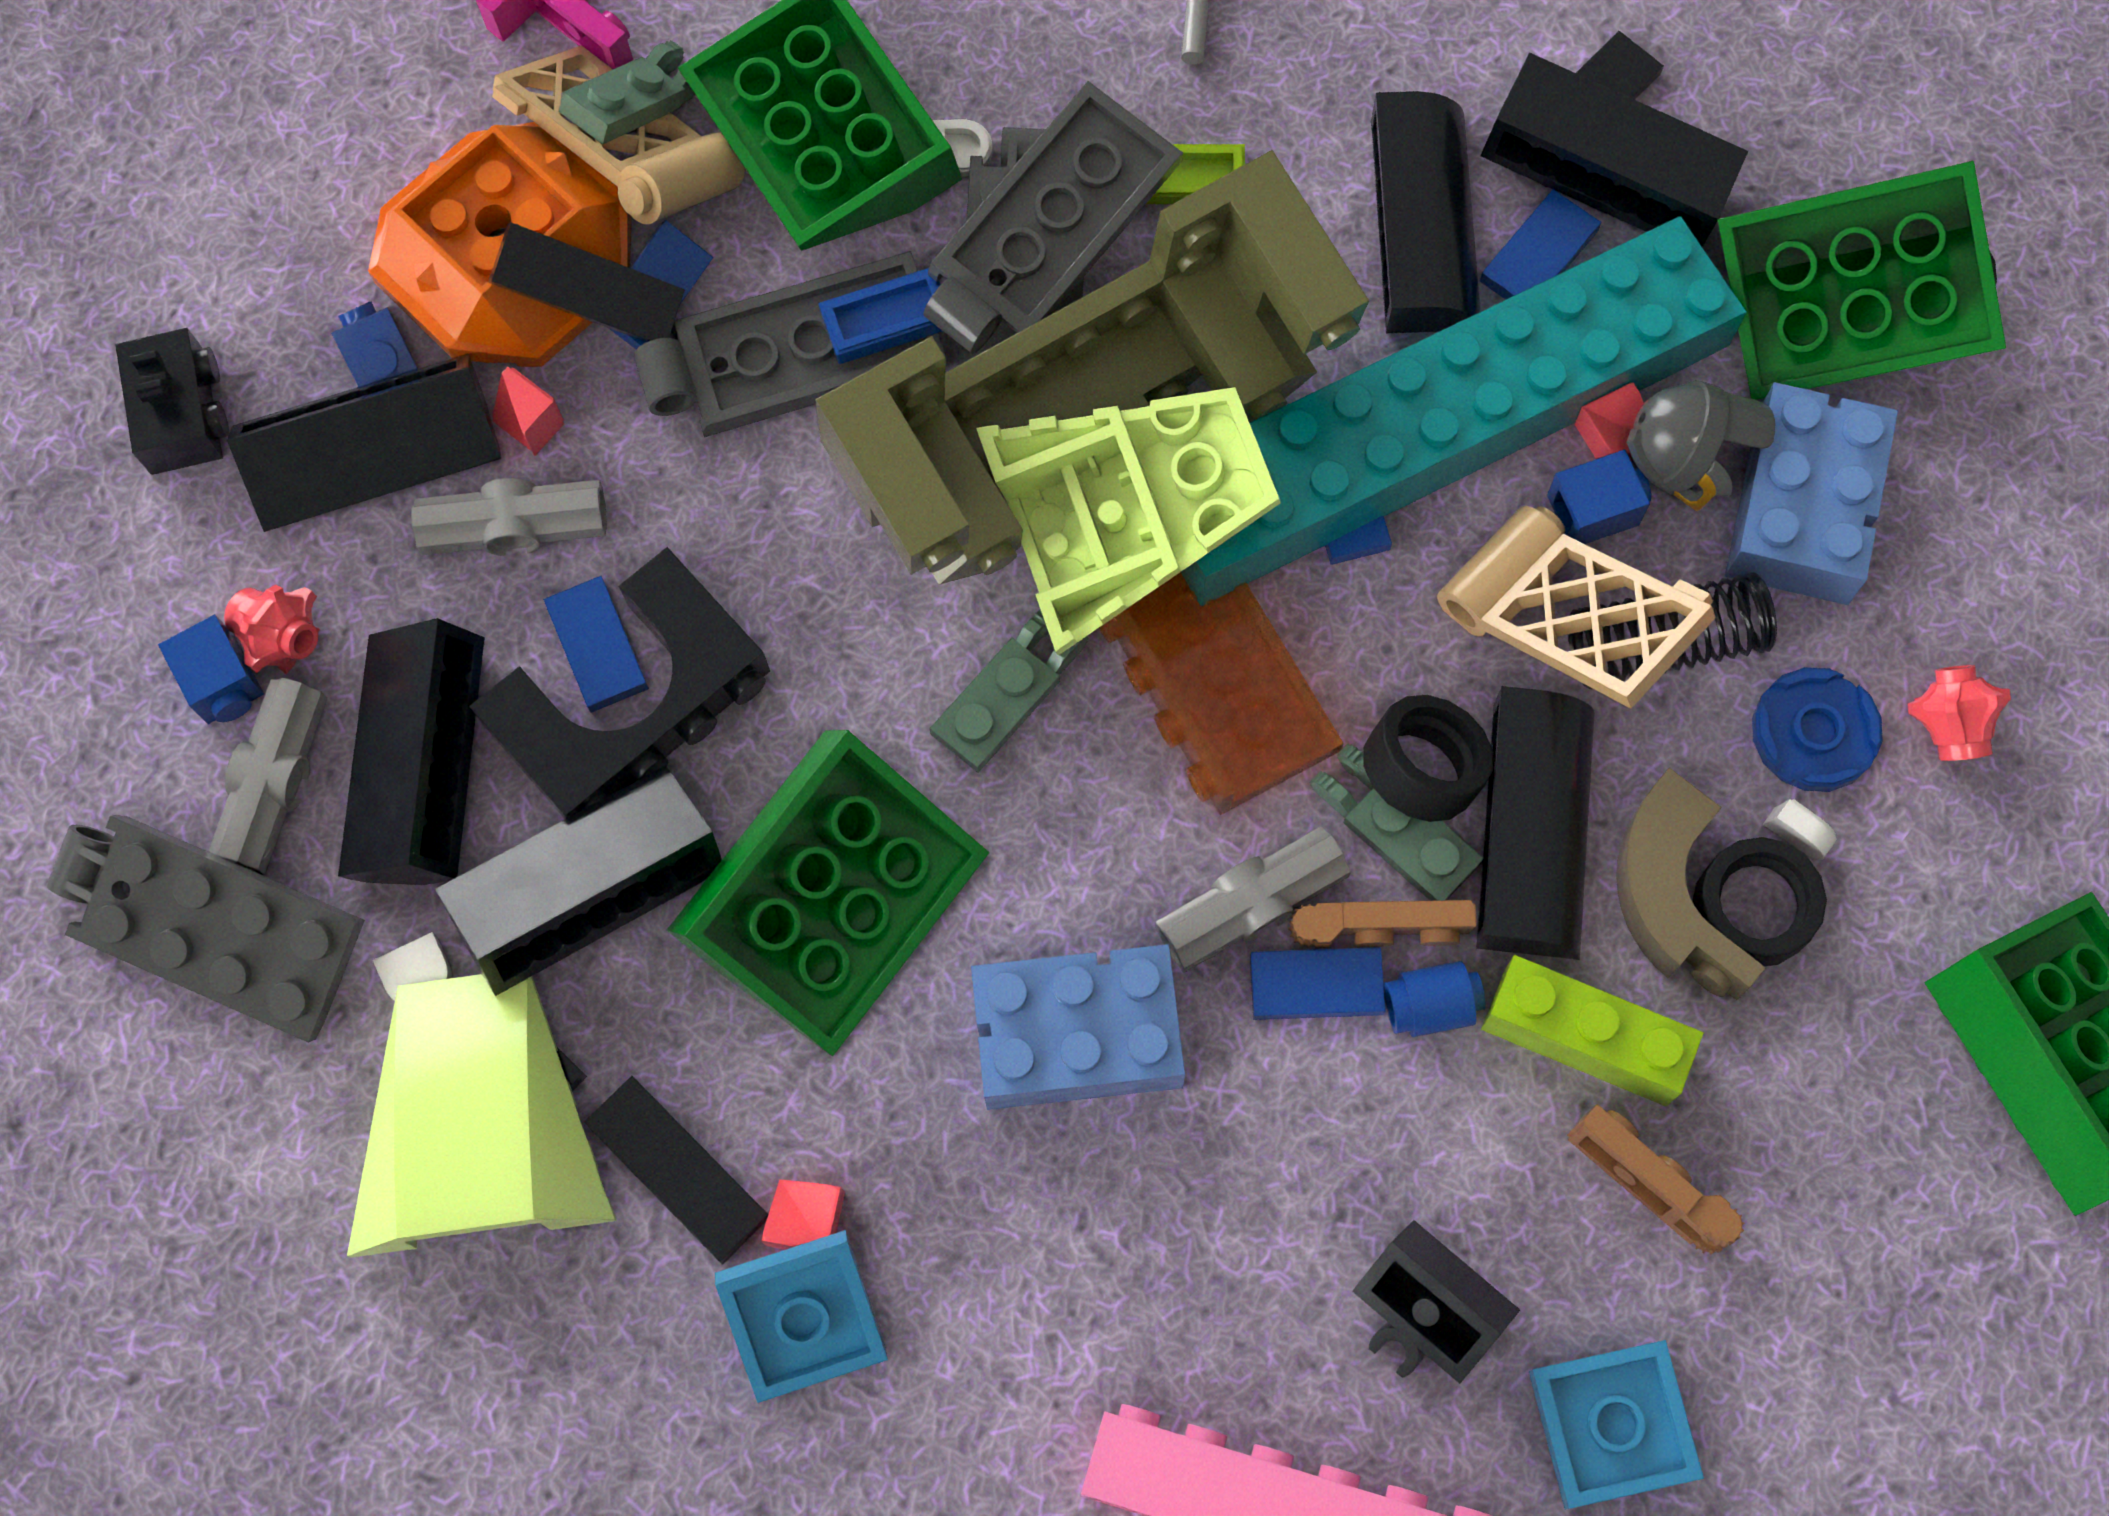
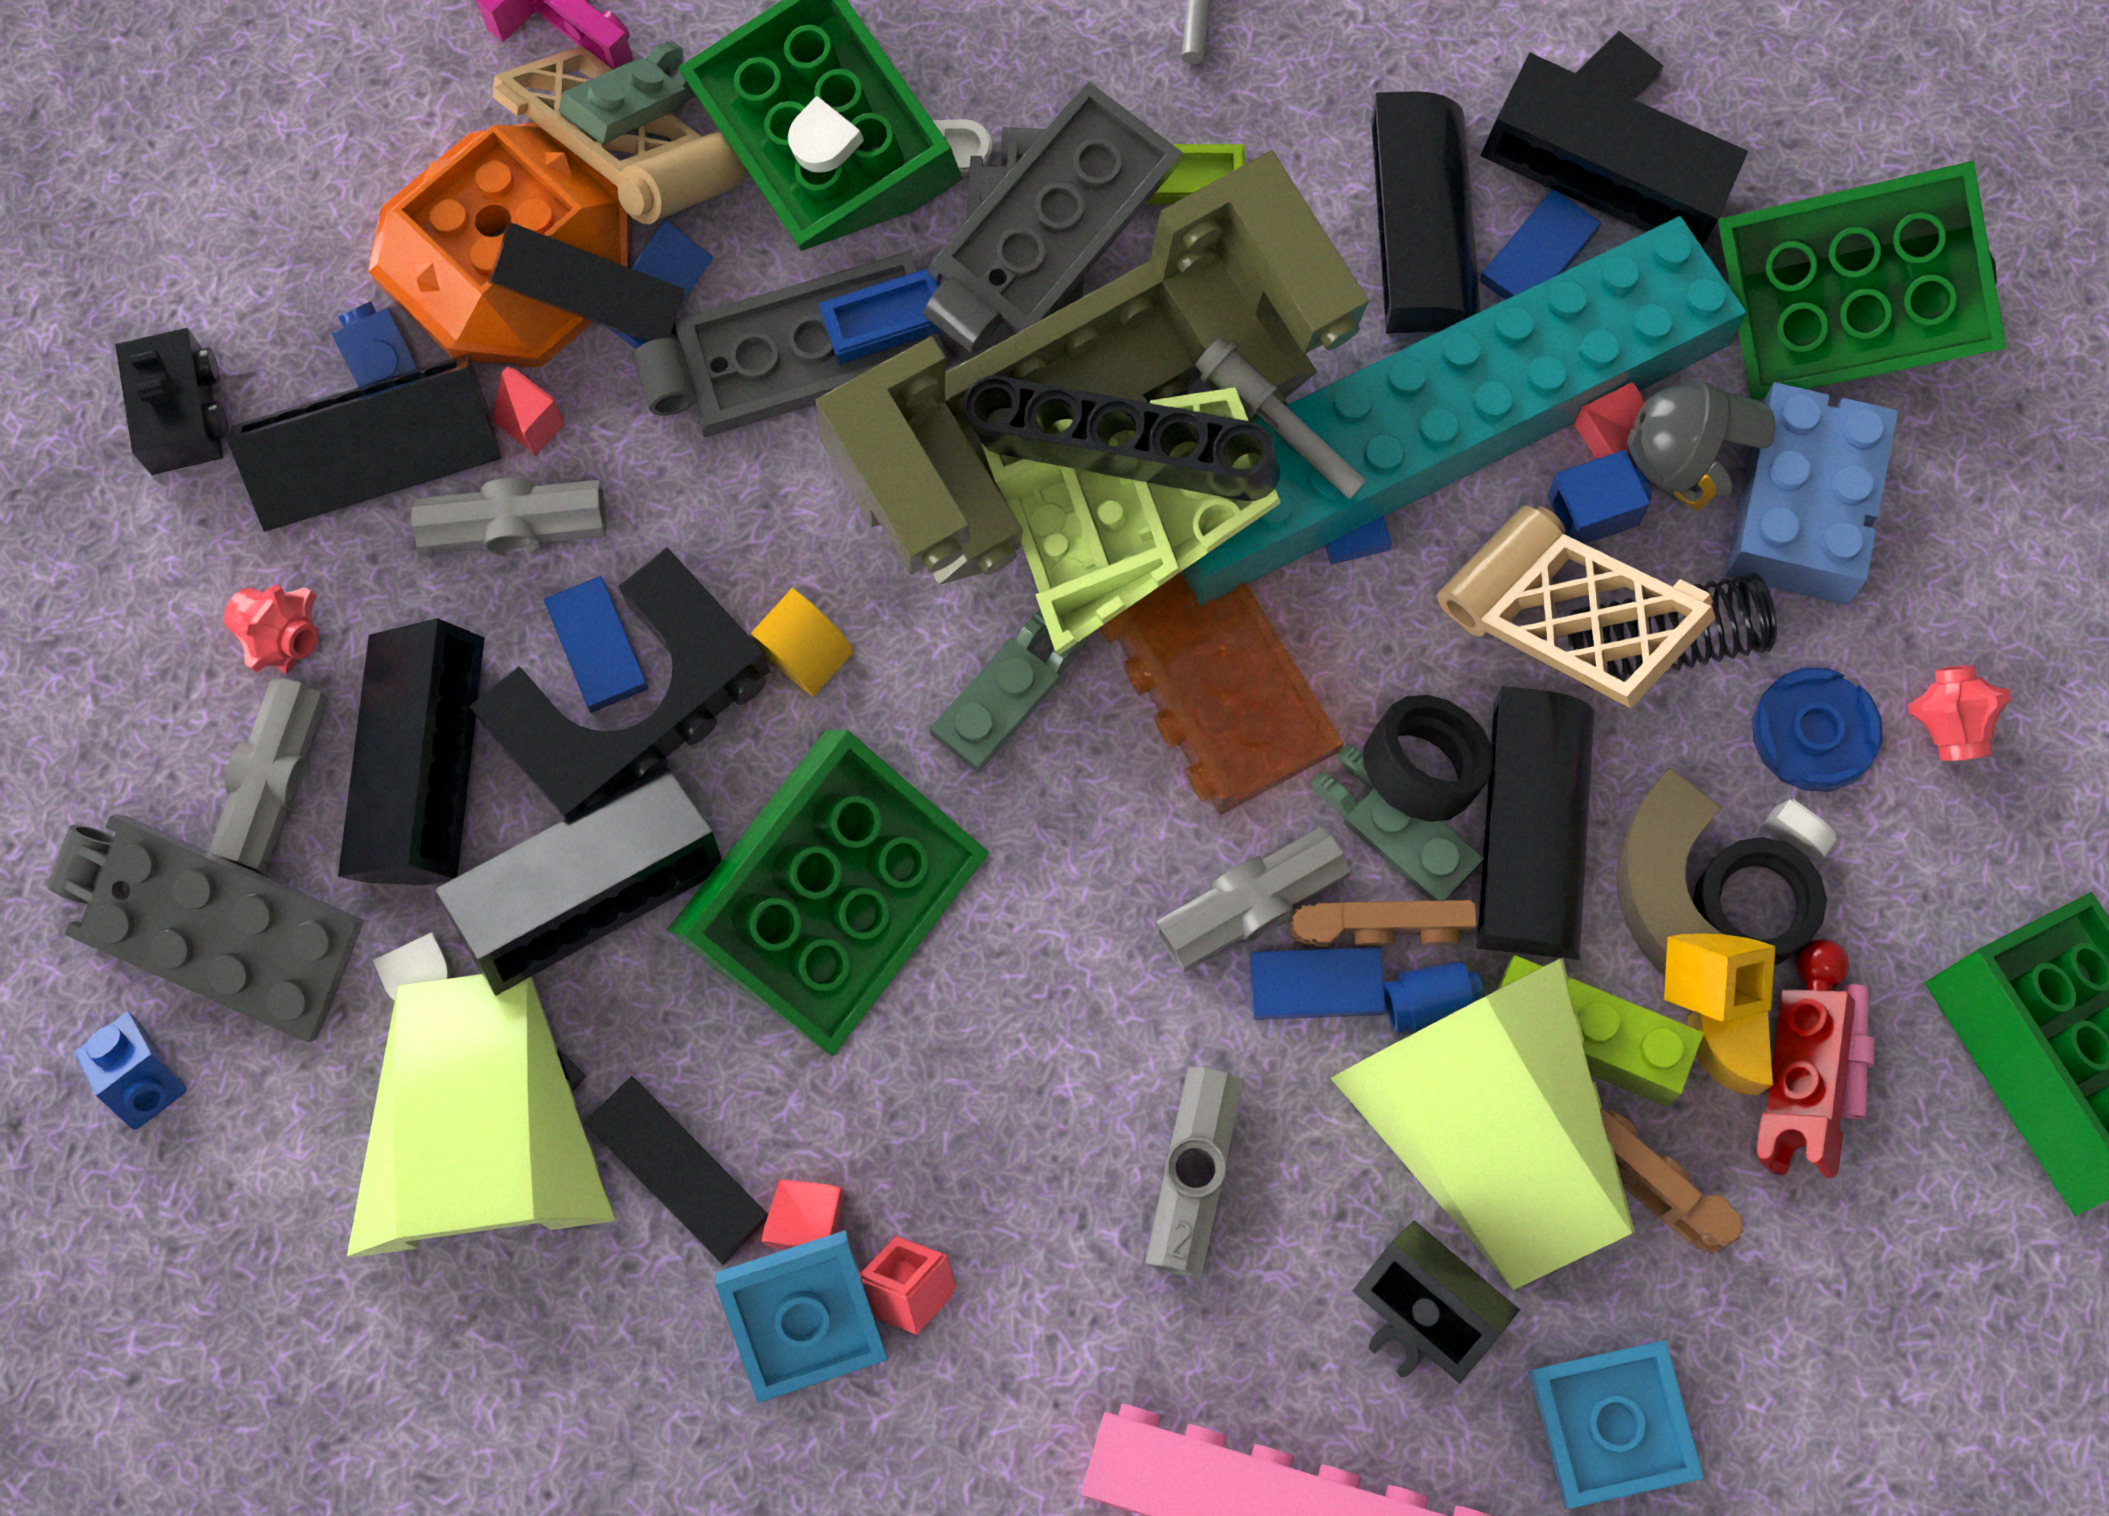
blue brick [158,614,264,724] -> none
medium blue piece [971,944,1185,1110] -> none
none -> blue bracket [74,1011,186,1129]
none -> yellow brick [750,588,854,697]
none -> white tile [788,96,864,173]
none -> coral slope [860,1235,956,1335]
none -> black beam [963,376,1280,501]
none -> light grey piece [1144,1066,1244,1278]
none -> light grey pin [1195,337,1367,500]
none -> yellowish green wedge [1330,957,1635,1290]
none -> yellow brick [1664,933,1775,1022]
none -> yellow brick [1688,1011,1773,1096]
none -> red plate [1757,938,1855,1179]
none -> bright pink bar [1841,984,1875,1120]

